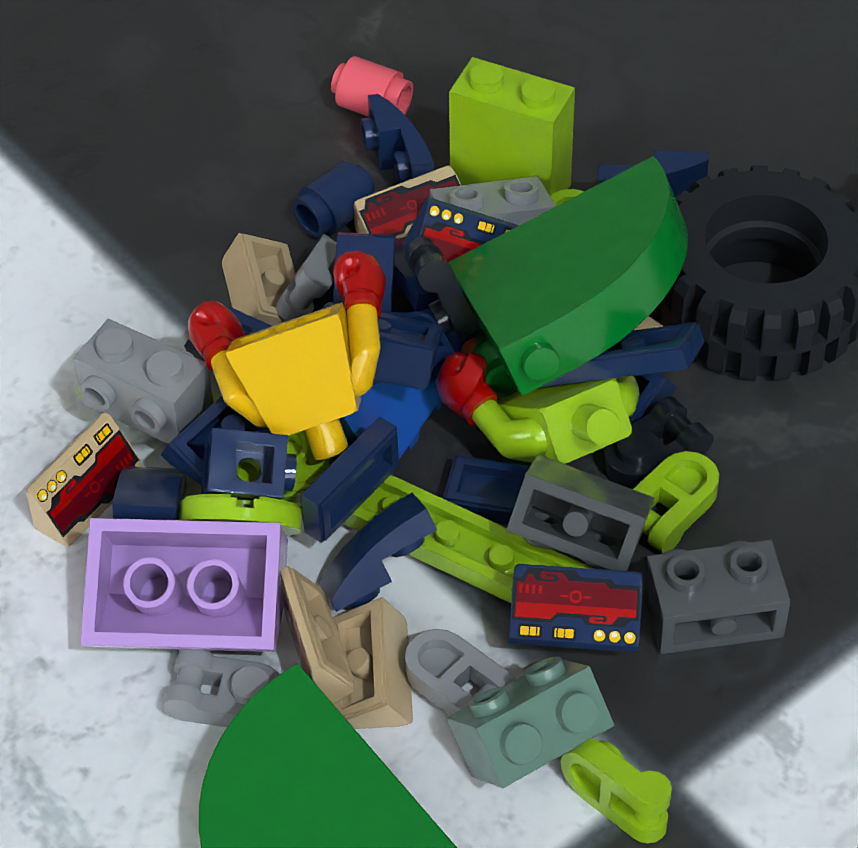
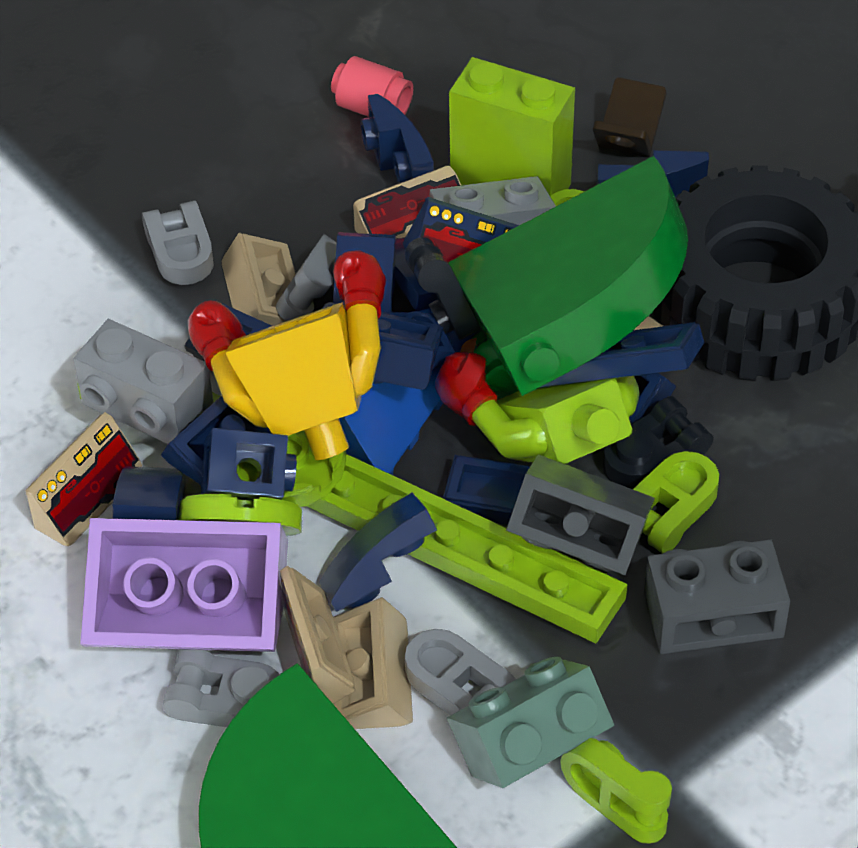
dark blue brick [292,161,375,238] -> none
dark blue tile [301,417,399,543] -> none
slope [509,564,643,653] -> none
none -> light grey plate [142,200,214,285]
none -> dark brown bracket [593,77,667,157]

